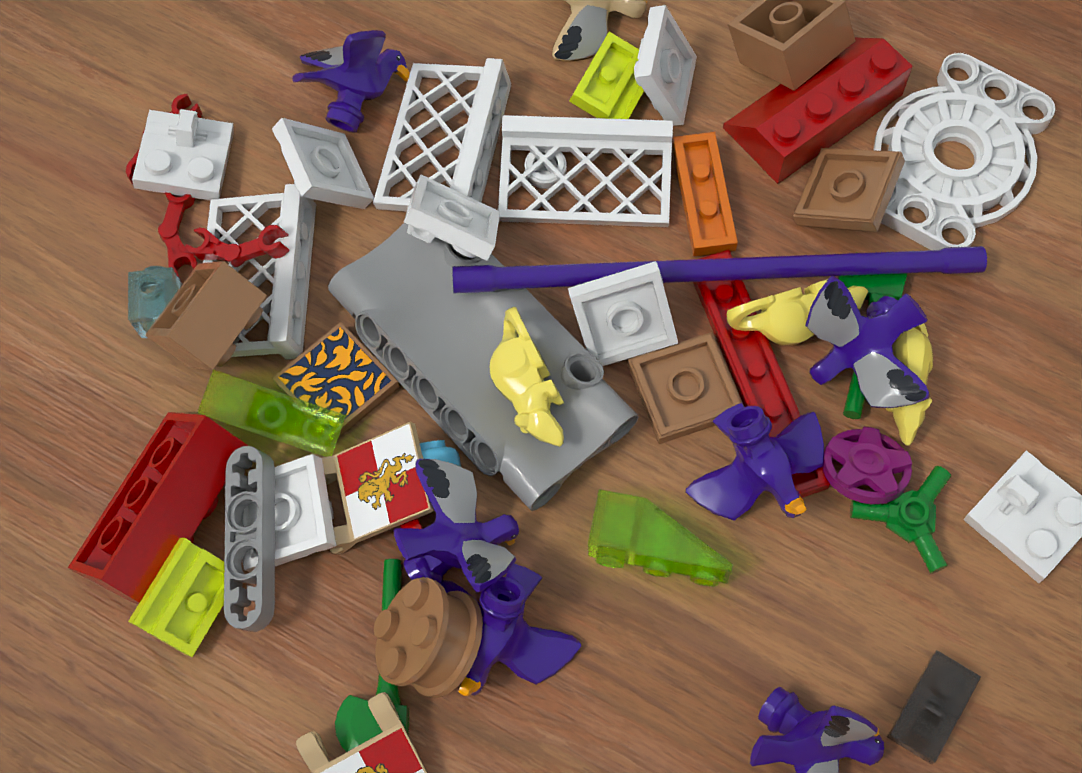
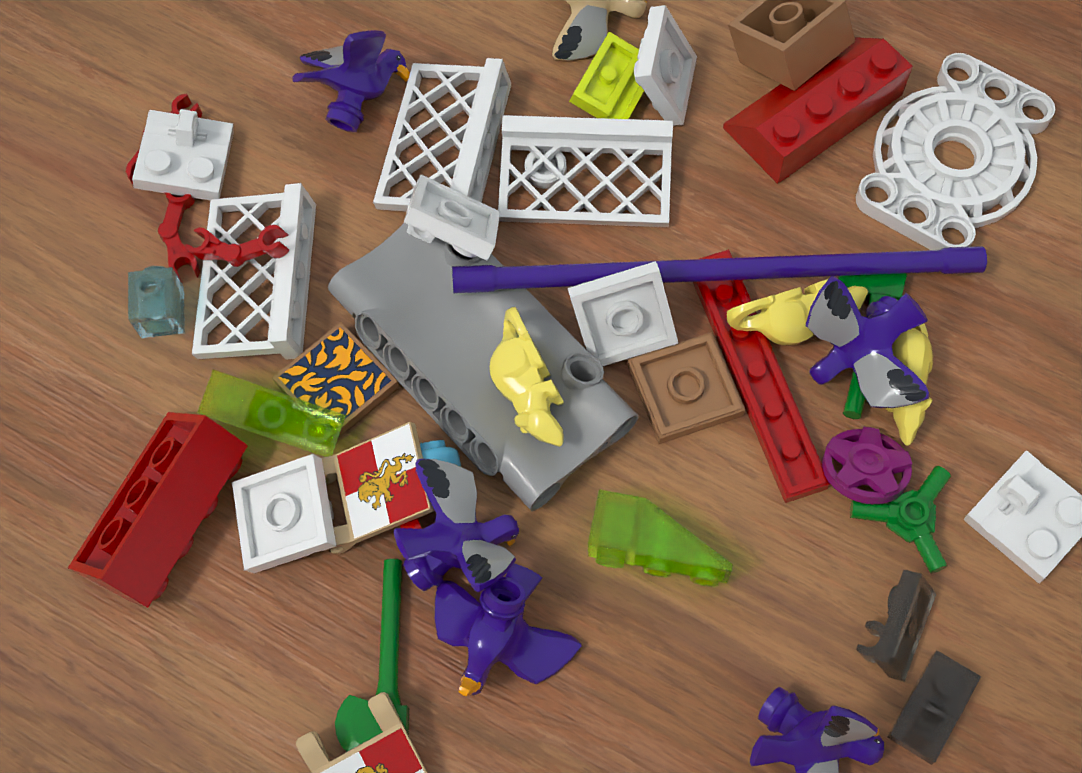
neon yellow plate [128,538,224,657] -> none
medium nougat brick [145,261,267,370] -> none
light grey beam [224,446,275,632] -> none
white hinge [272,118,374,209] -> none
medium nougat wheel [374,577,483,698] -> none
orange plate [672,132,738,257] -> none
dark purple animal [685,403,825,520] -> none
medium nougat tile [793,148,905,232] -> none
none -> clear smoke plate [856,570,936,682]

